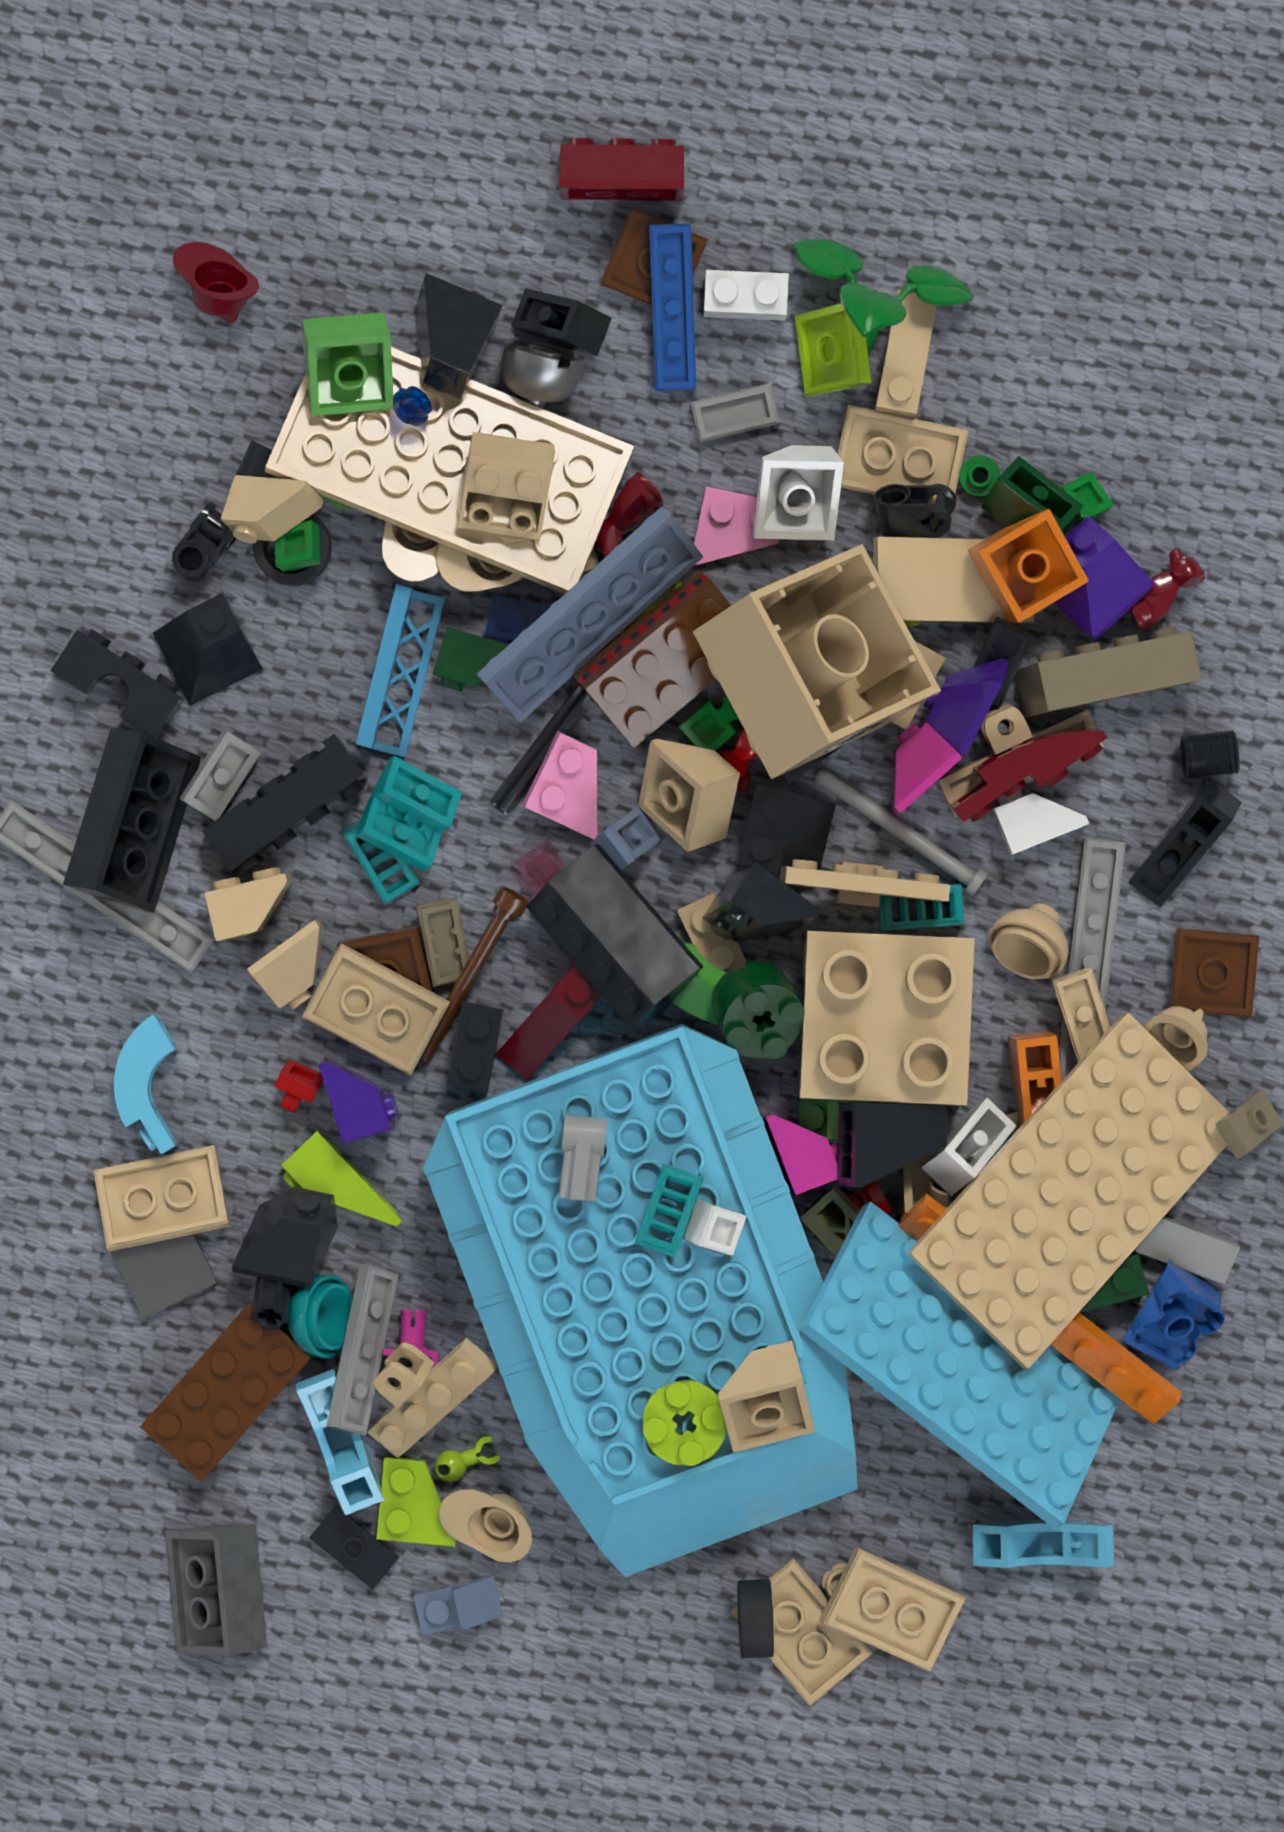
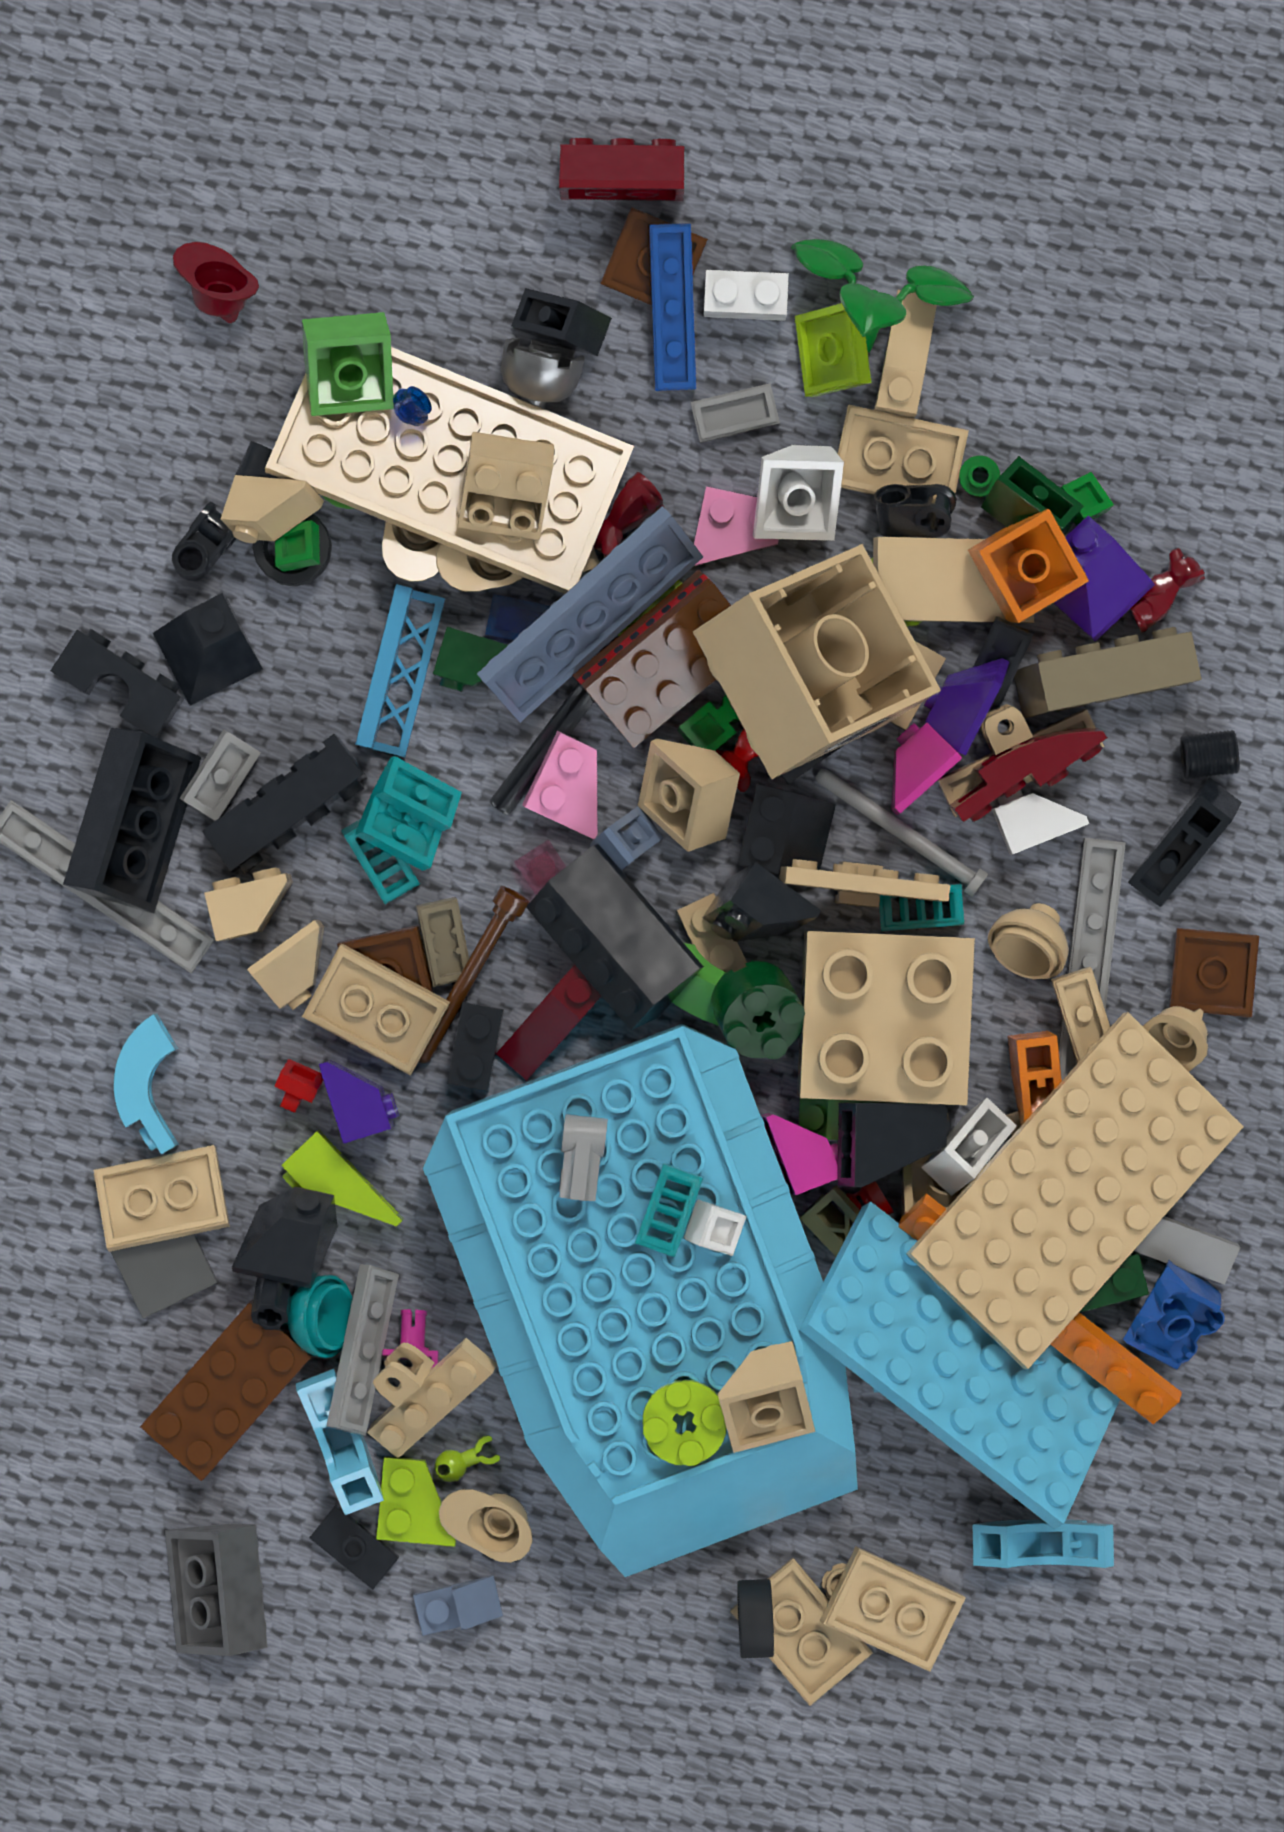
black slope [416,273,502,399] -> none
dark tan plate [1216,1089,1283,1159] -> none

